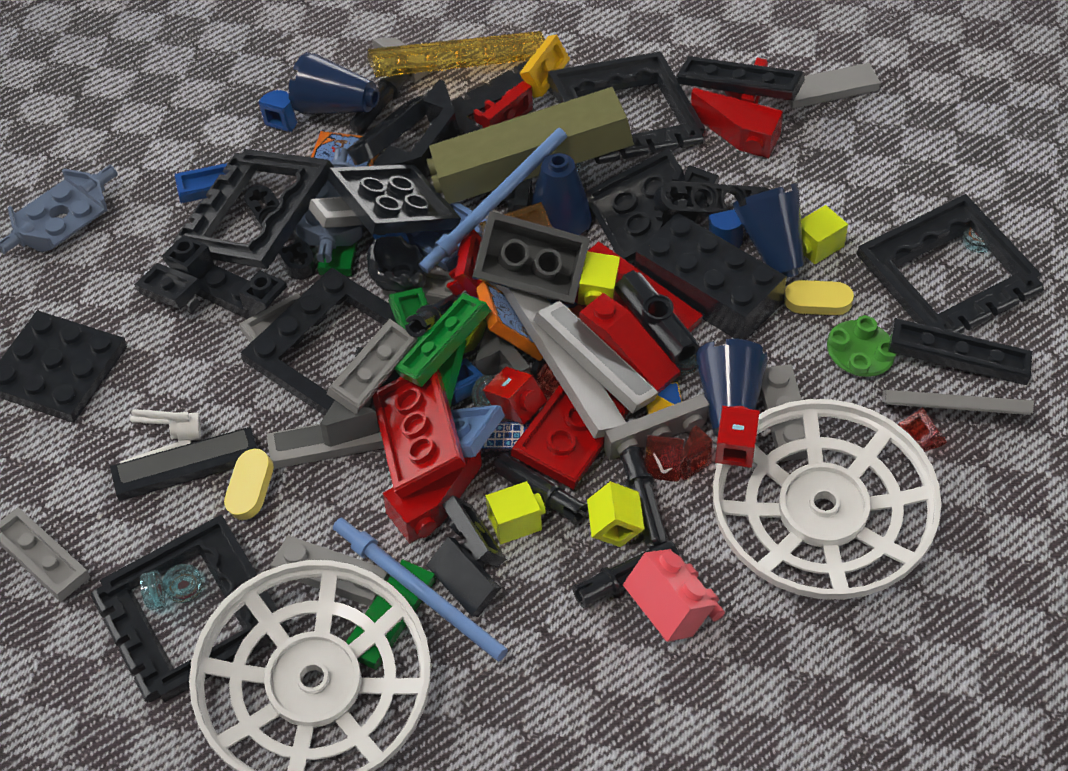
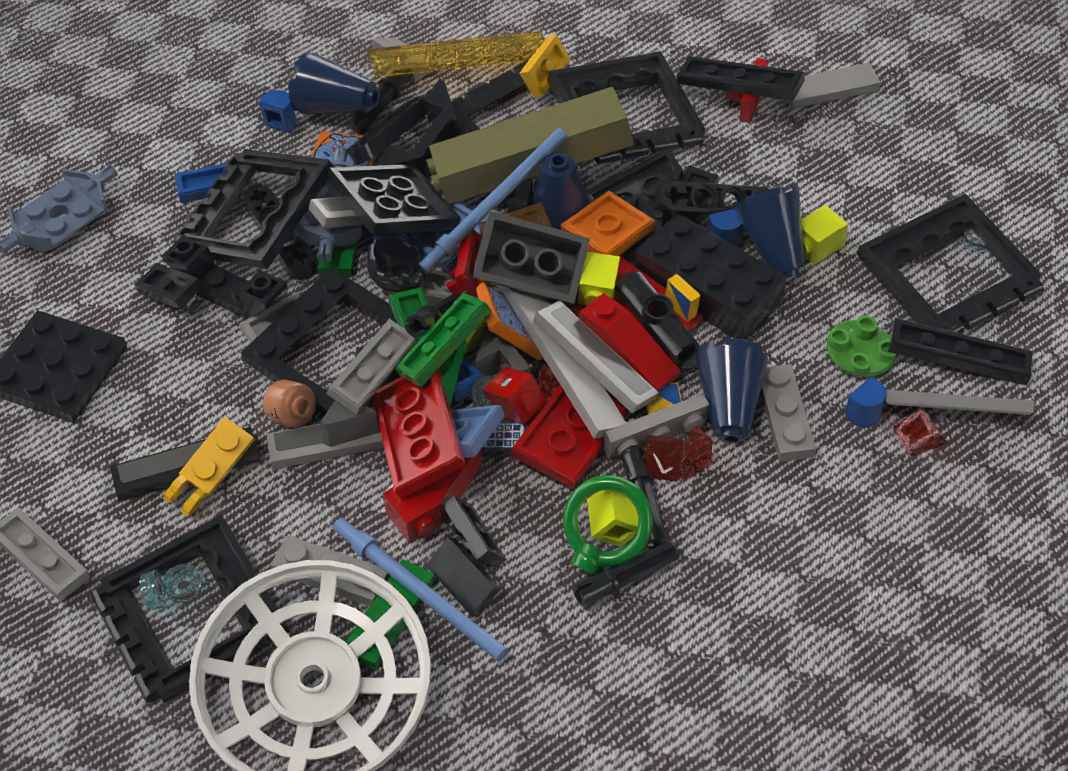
white plant [120,409,201,463] -> none
light yellow tile [224,449,274,520] -> none
red plate [473,81,533,128] -> none
neon yellow brick [485,481,546,545] -> none
black axle [493,453,588,525] -> none
coral brick [623,549,725,642] -> none
red slope [691,87,783,158] -> none
white dish [713,399,941,600] -> none
red brick [715,405,760,468] -> none
light yellow tile [784,280,854,315] -> none
none -> yellow hinge [163,416,254,517]
none -> nougat head [263,379,316,428]
none -> orange tile [561,191,656,256]
none -> green piece [563,475,653,575]
none -> yellow tile [665,274,700,322]
none -> blue brick [845,377,886,428]

